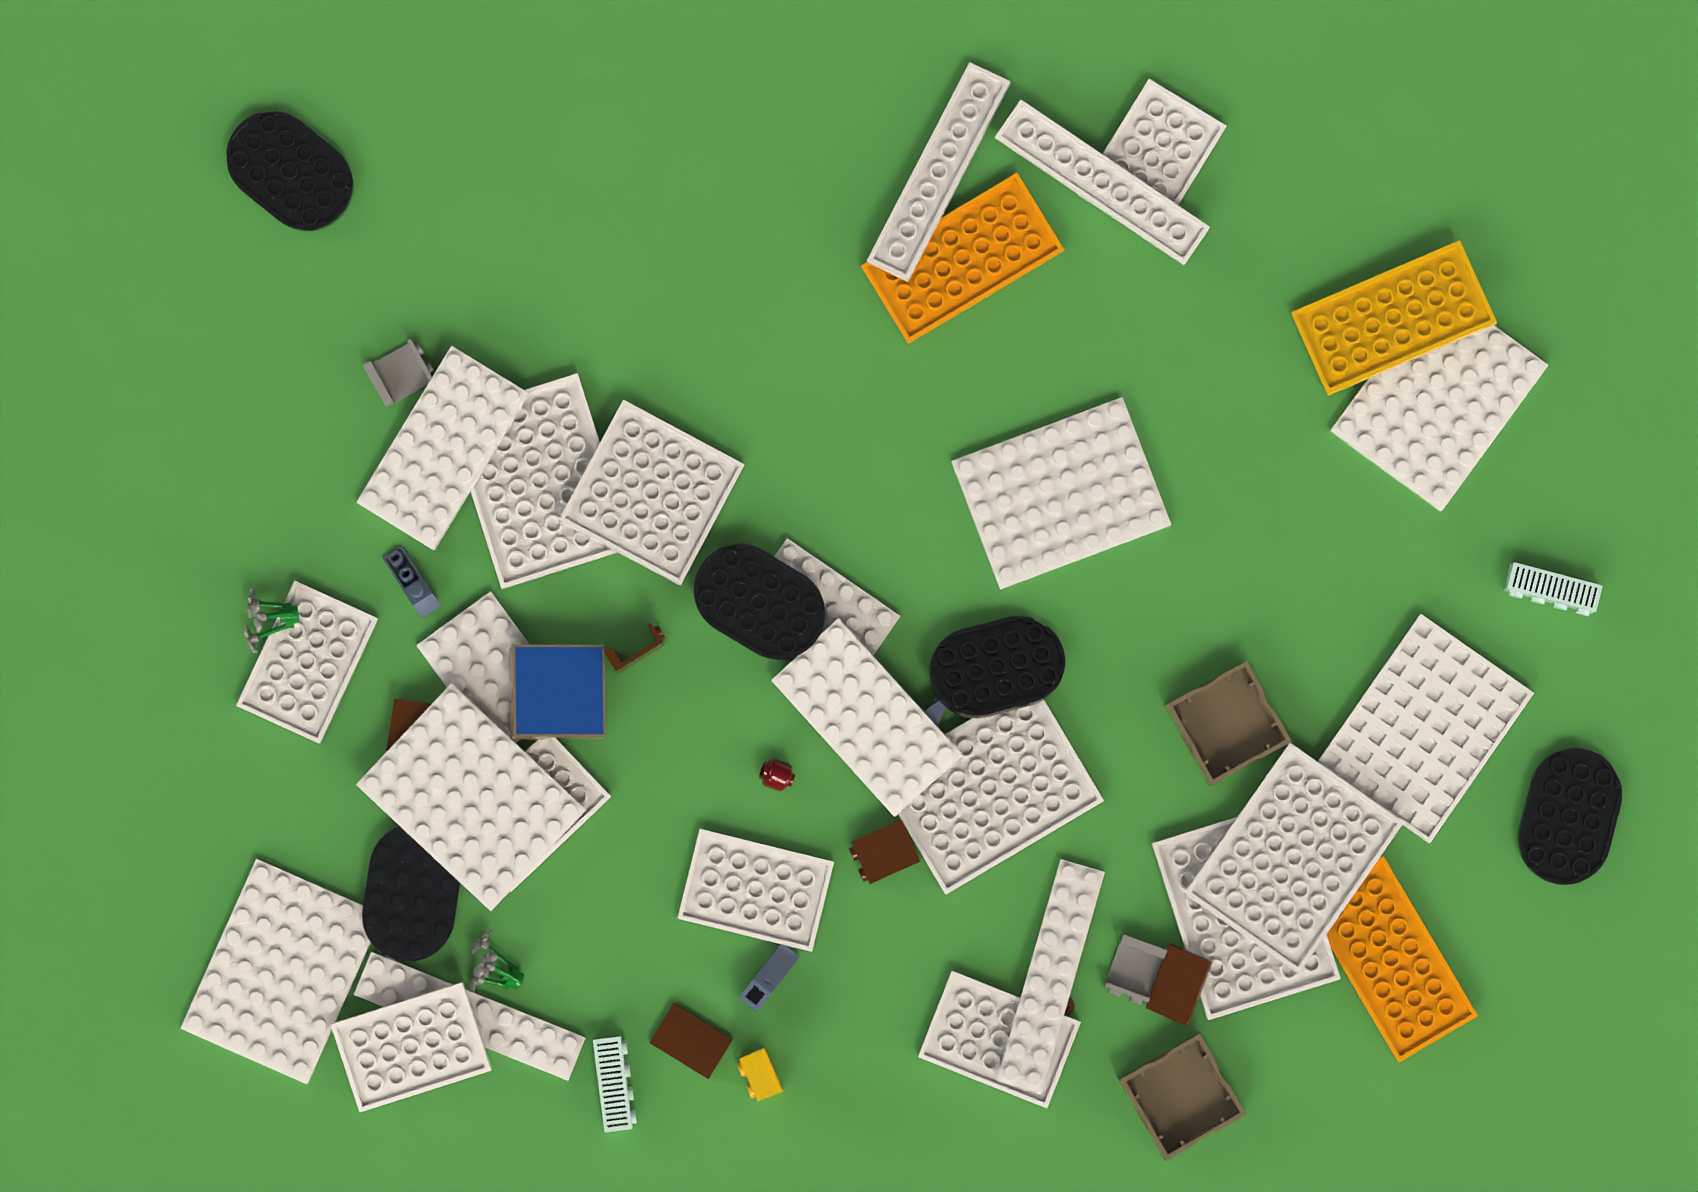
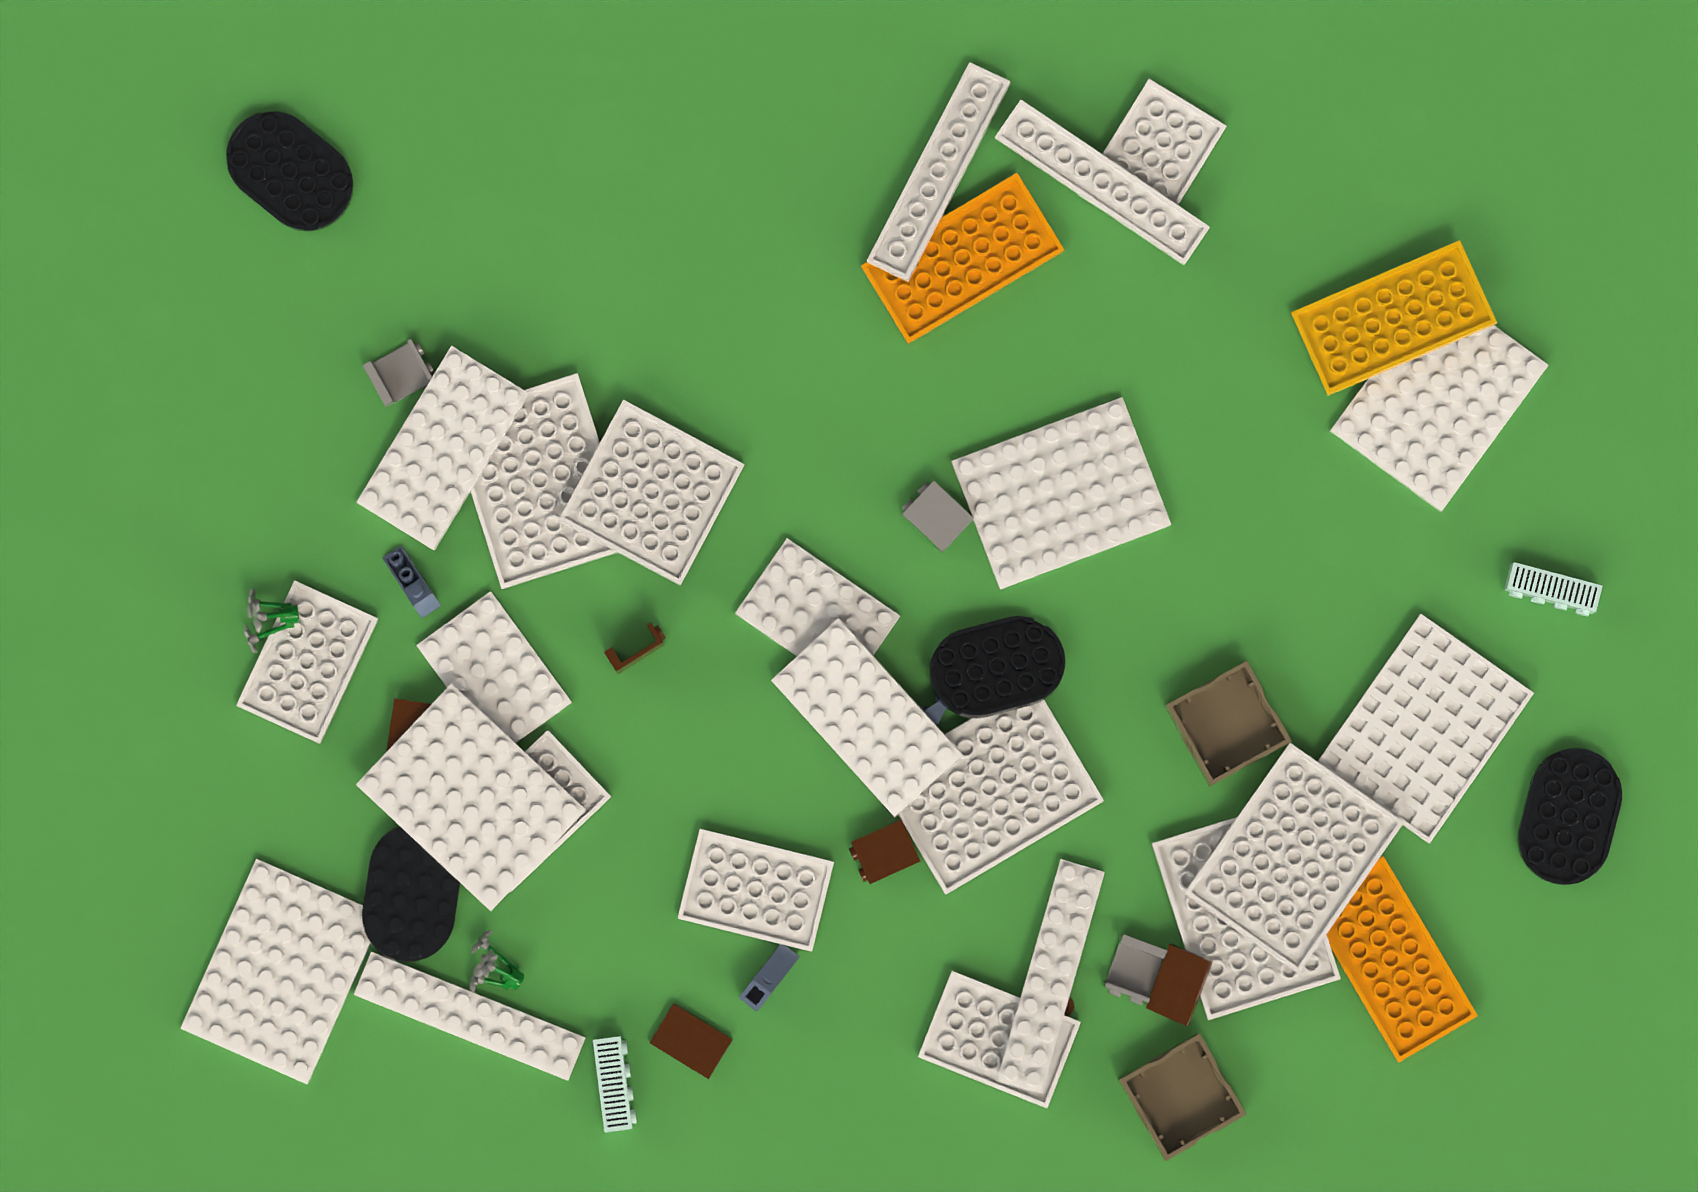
white plate [331,982,492,1112] -> none
blue tile [509,644,606,740] -> none
black plate [694,544,825,660] -> none
yellow slope [737,1047,783,1101] -> none
dark red head [759,758,795,792] -> none
none -> light grey panel [902,481,974,553]

